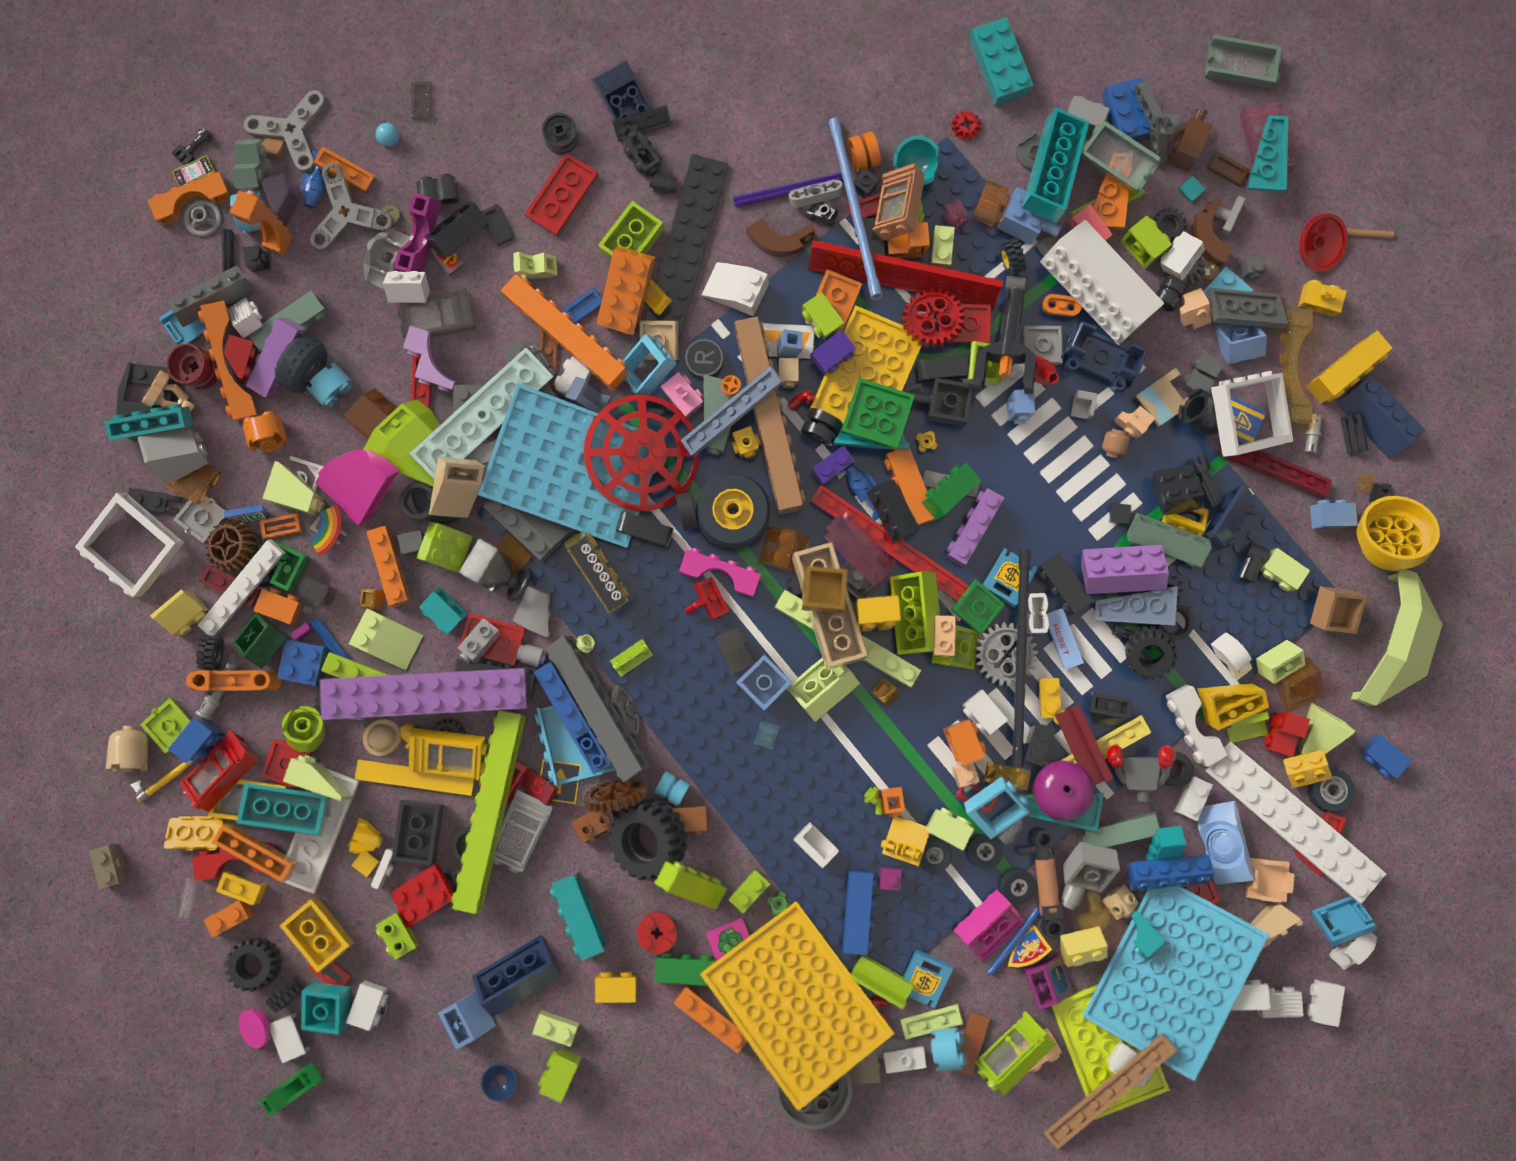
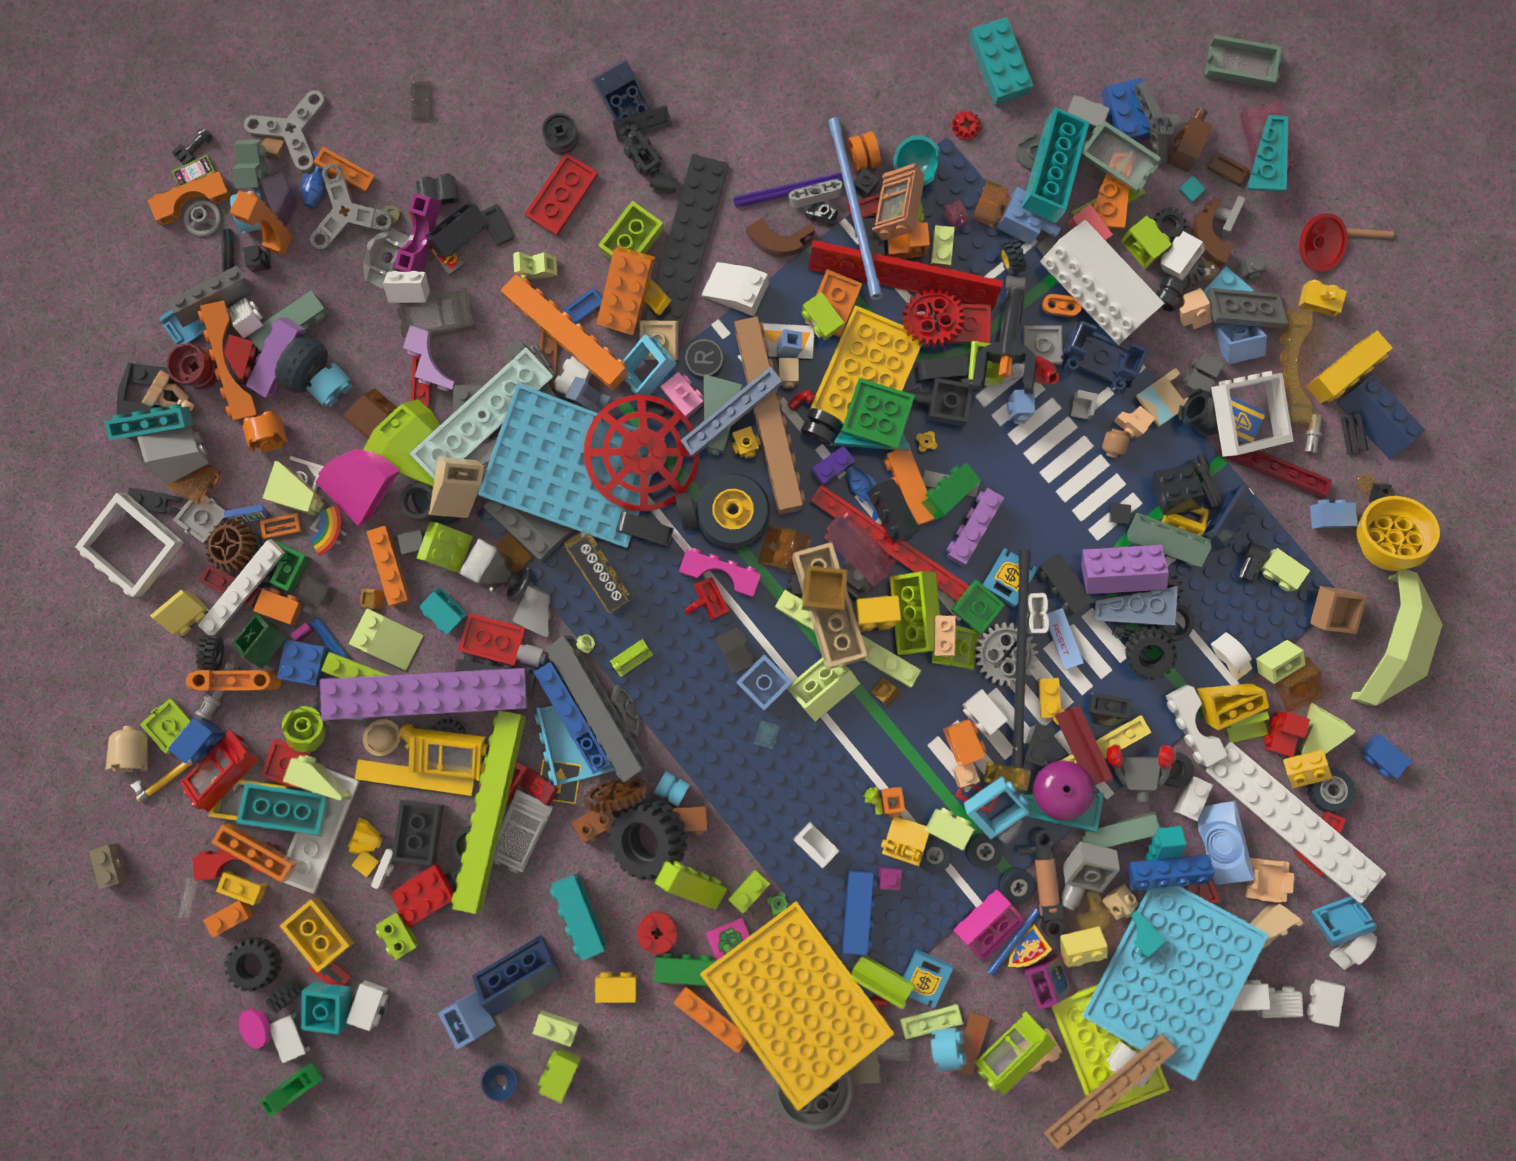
yellow piece [164,816,226,850] -> none
medium azure piece [376,123,400,147] -> none
light grey brick [458,618,501,664] -> none
orange wheel [721,375,741,398] -> none
dark purple brick [810,330,856,376] -> none
white plate [883,1046,926,1073] -> none

